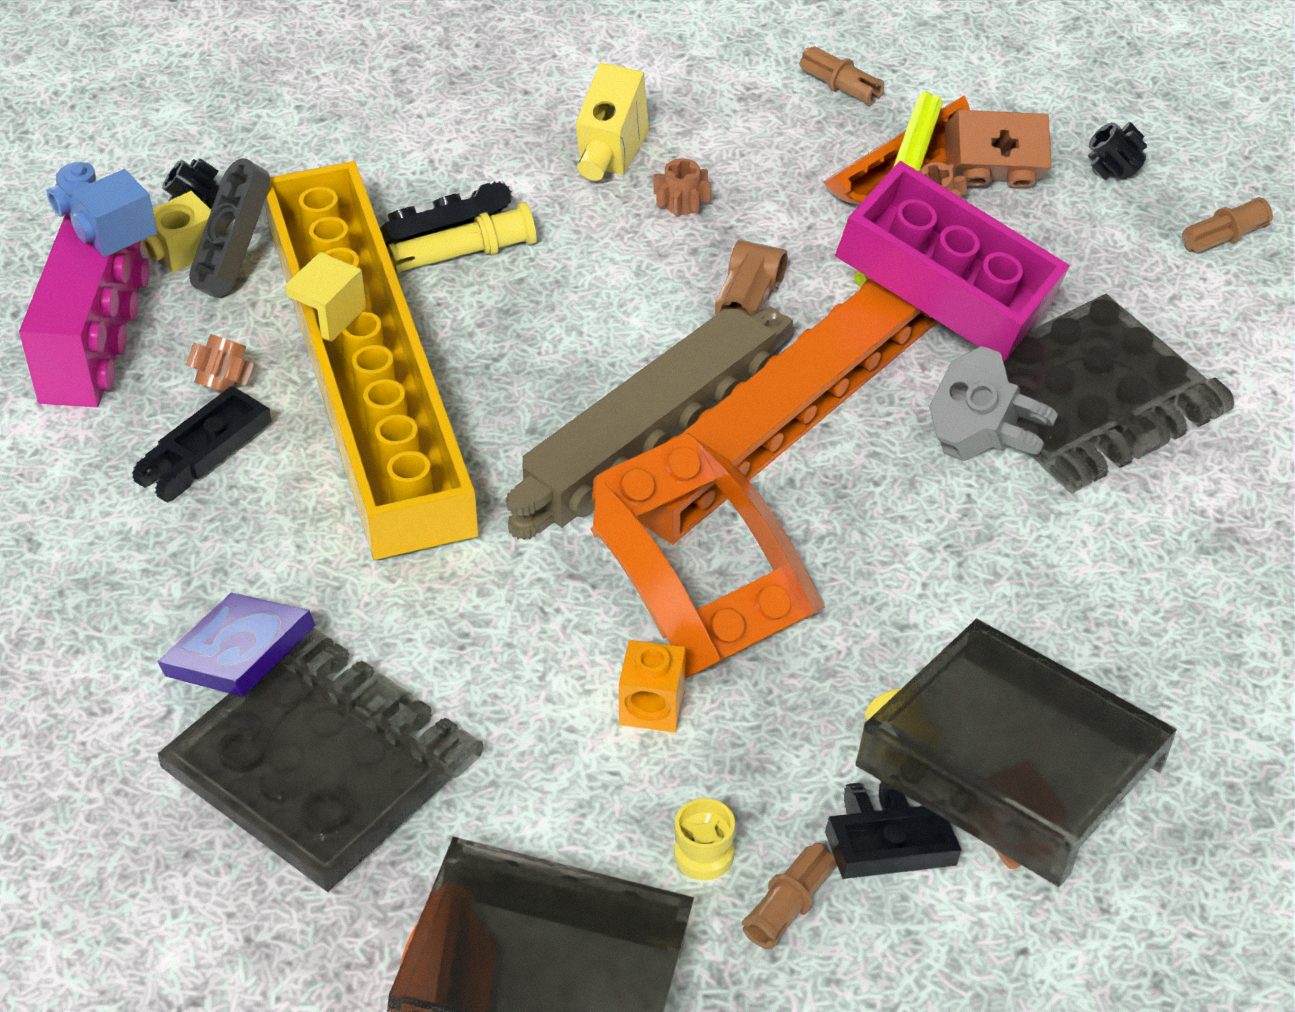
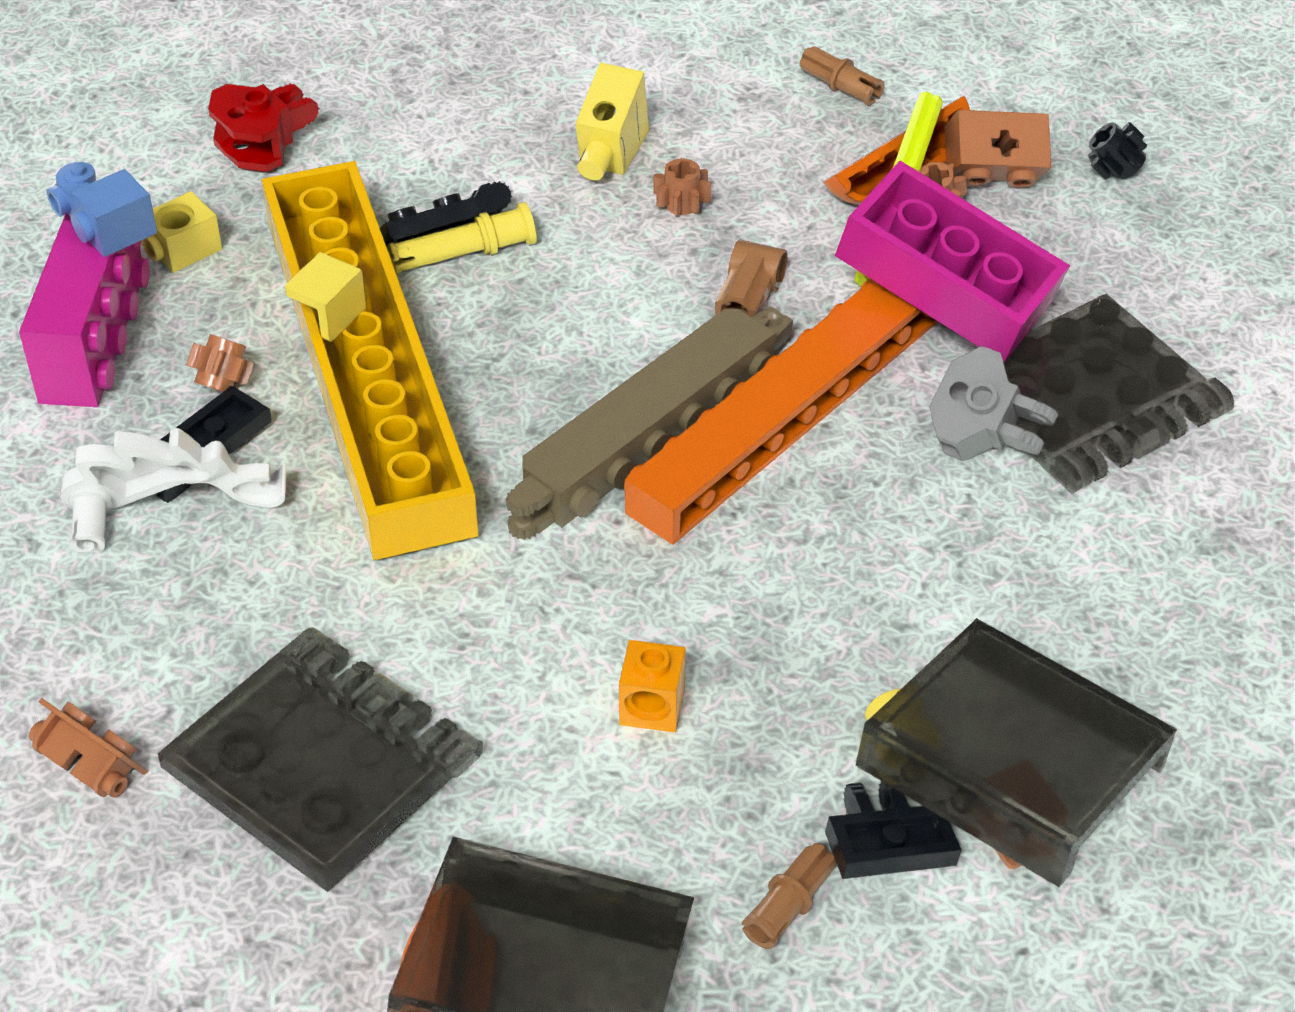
tile [157,592,316,697] -> none
black gear [162,158,220,209] -> none
dark grey beam [189,158,270,298] -> none
orange wedge [590,433,825,678] -> none
light yellow wheel [674,798,735,881] -> none
medium nougat axle [1182,197,1273,253] -> none
none -> nougat hinge [29,698,148,798]
none -> white animal [60,428,286,552]
none -> red hinge [208,83,320,172]

